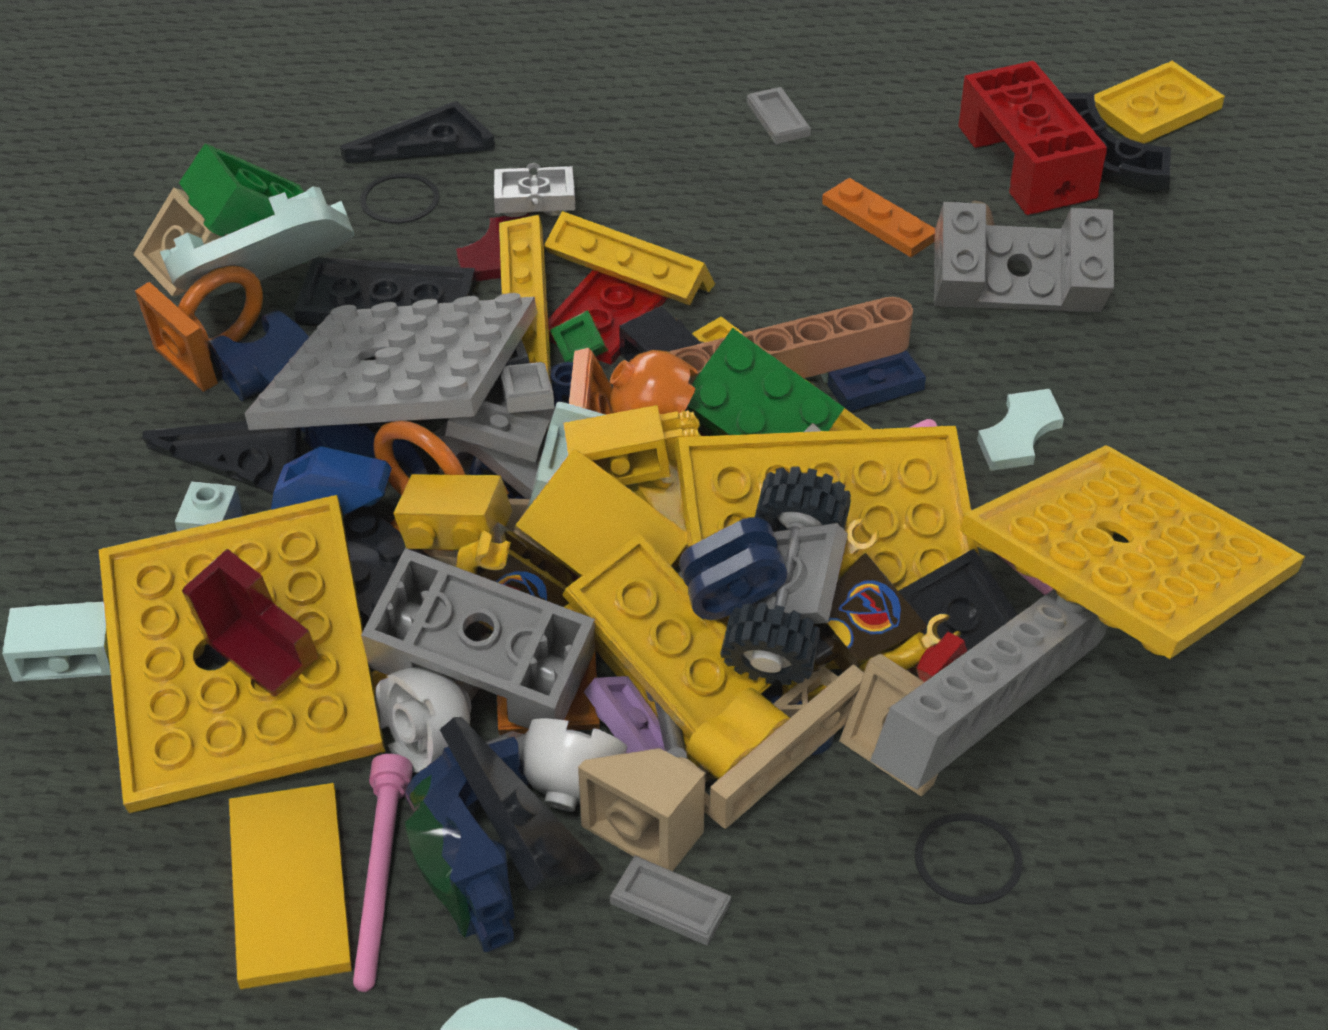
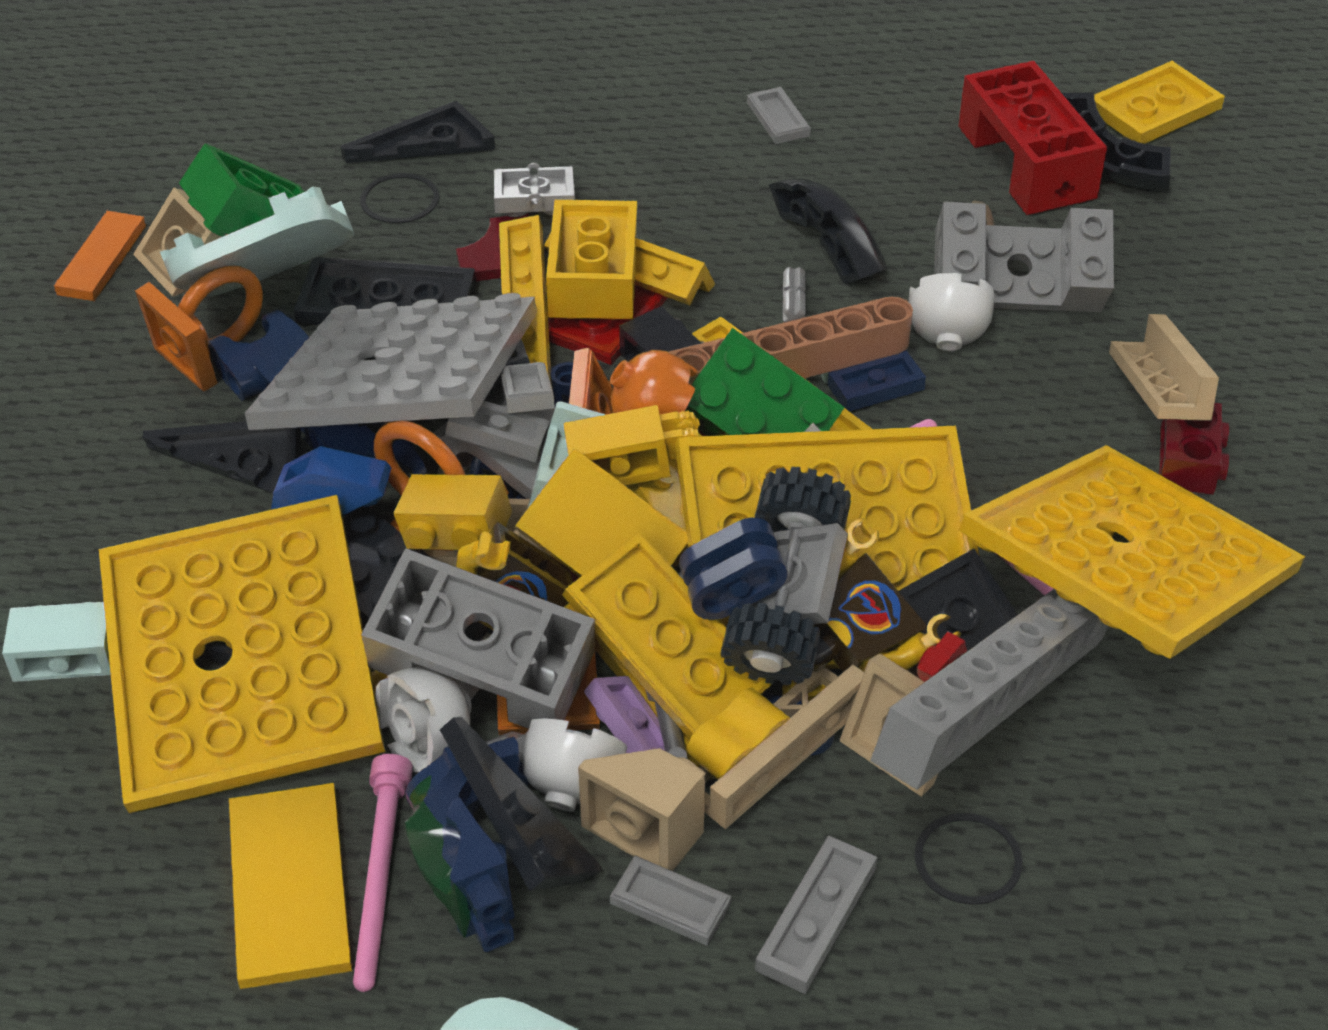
light aqua brick [174,481,243,531] -> none
dark red panel [182,549,319,696] -> none
green tile [550,310,608,362] -> none
orange plate [822,178,935,257] -> none
light aqua tile [977,389,1064,471] -> none
none -> orange tile [54,211,146,301]
none -> yellow slope [546,200,637,320]
none -> light grey plate [755,835,877,994]
none -> black brick [769,178,888,284]
none -> light grey piece [783,267,806,322]
none -> white cylinder [909,273,994,351]
none -> tan fence [1109,314,1219,420]
none -> dark red brick [1159,402,1229,495]

